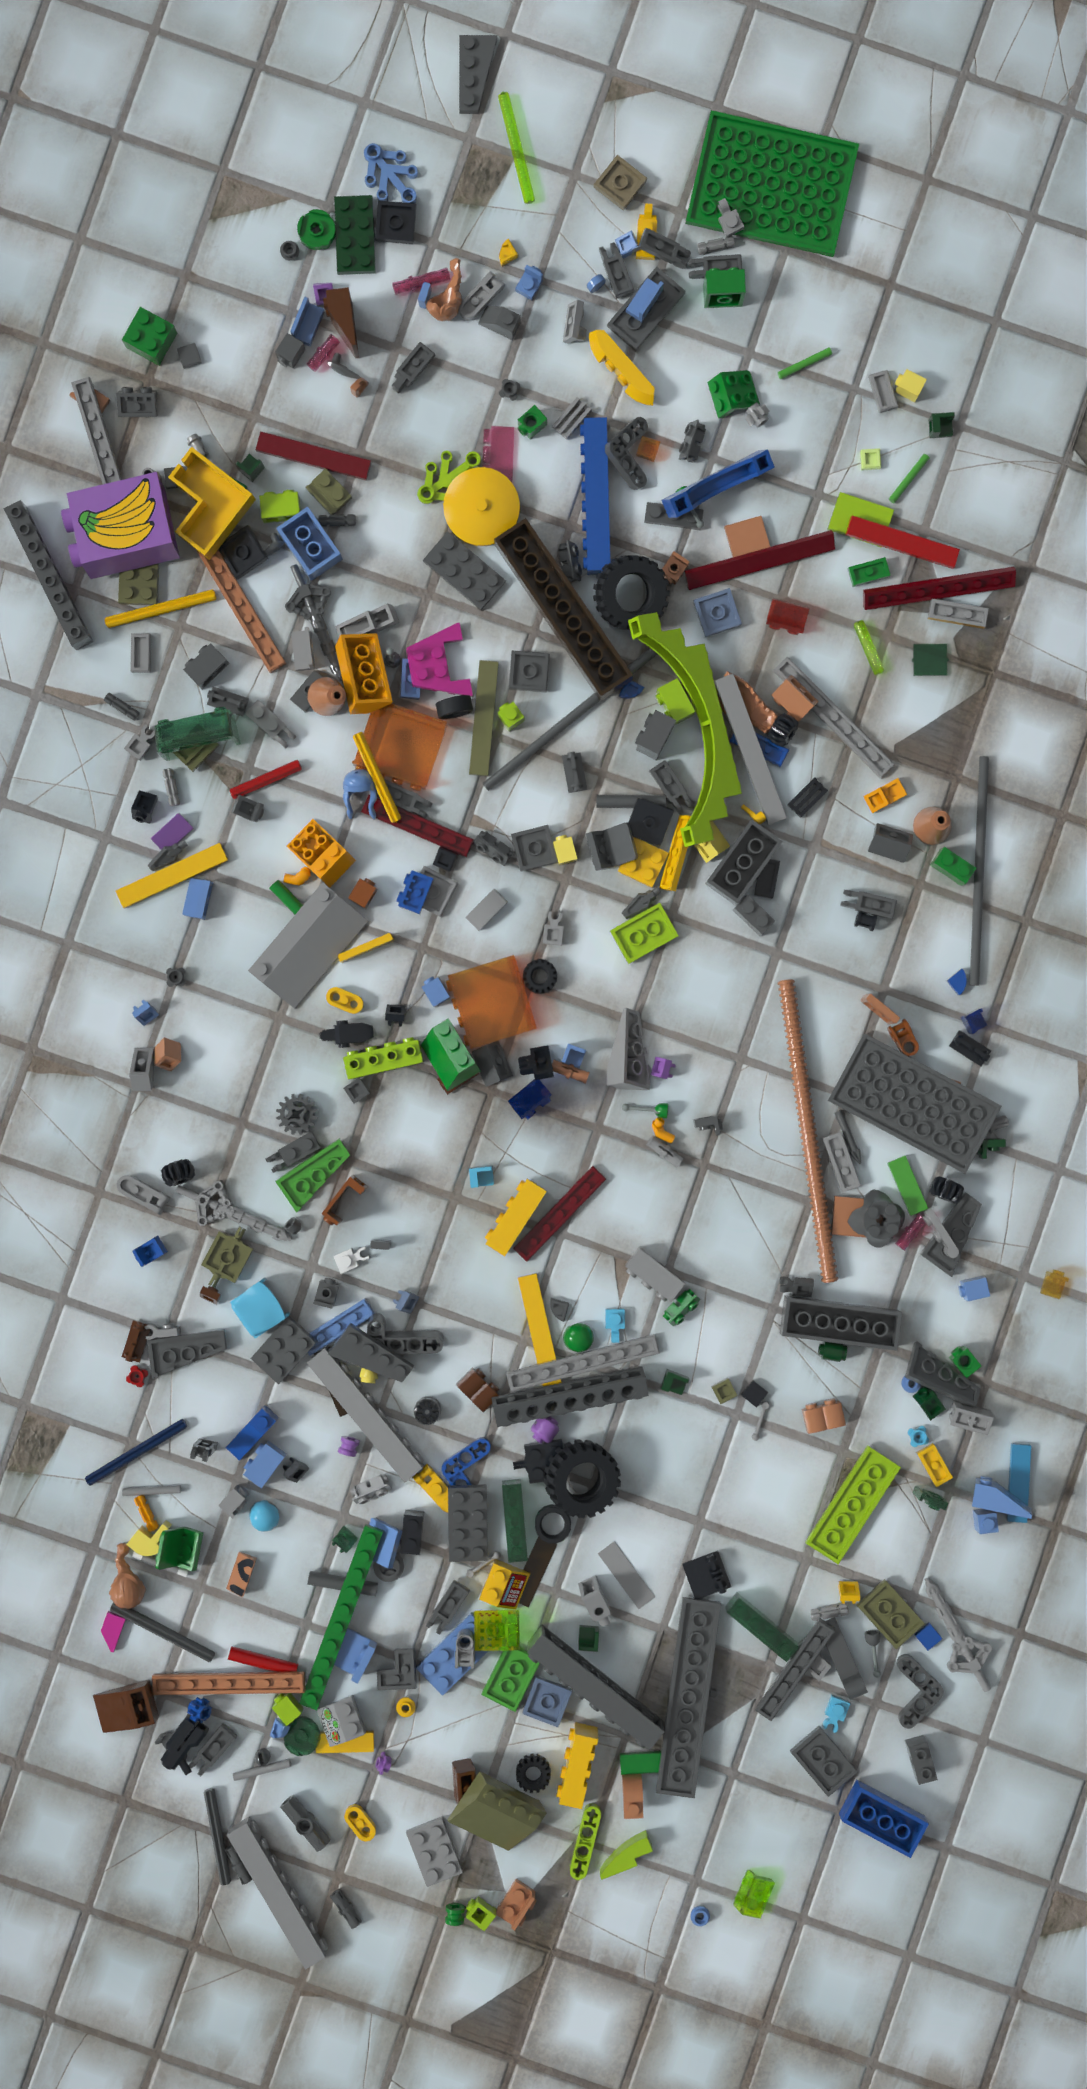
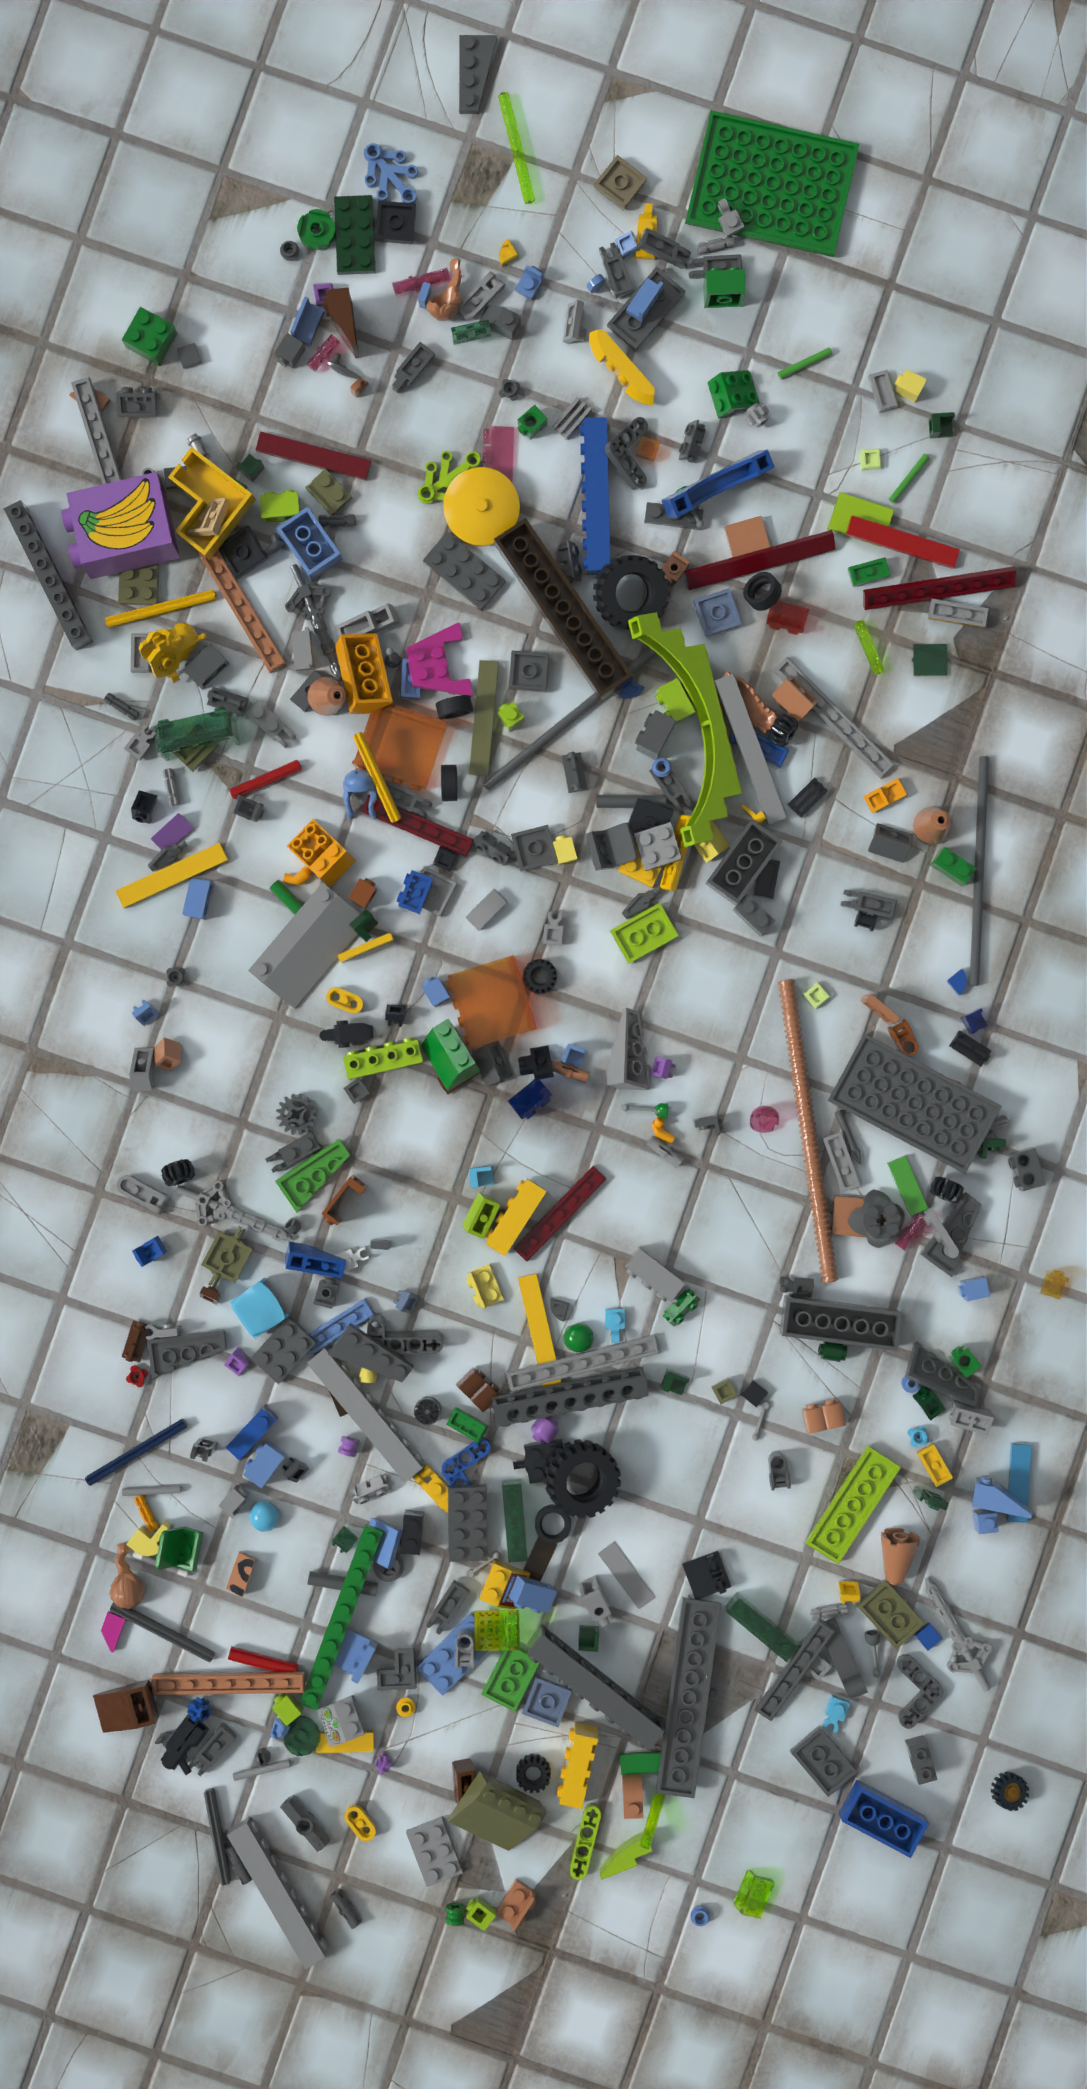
none -> yellow helmet [138,622,207,683]
none -> tan wing [187,498,231,537]
none -> medium lavender slope [224,1347,249,1376]
none -> blue slope [285,1241,347,1278]
none -> dark green panel [349,909,378,942]
none -> black tyre [441,765,458,801]
none -> green plate [446,1407,489,1443]
none -> clear green plate [451,320,491,345]
none -> lime brick [462,1192,501,1239]
none -> light yellow bracket [466,1264,504,1309]
none -> medium blue brick [509,1575,557,1613]
none -> light grey plate [634,822,682,871]
none -> clear neon green axle [640,1791,666,1849]
none -> medium blue plate [652,758,671,777]
none -> black tyre [743,572,782,611]
none -> clear pink hair [750,1106,780,1133]
none -> dark grey piece [768,1451,791,1491]
none -> yellowish green tile [803,982,830,1009]
none -> nougat cone [881,1528,920,1585]
none -> black wheel [991,1772,1029,1811]
none -> dark grey brick [1008,1147,1046,1191]

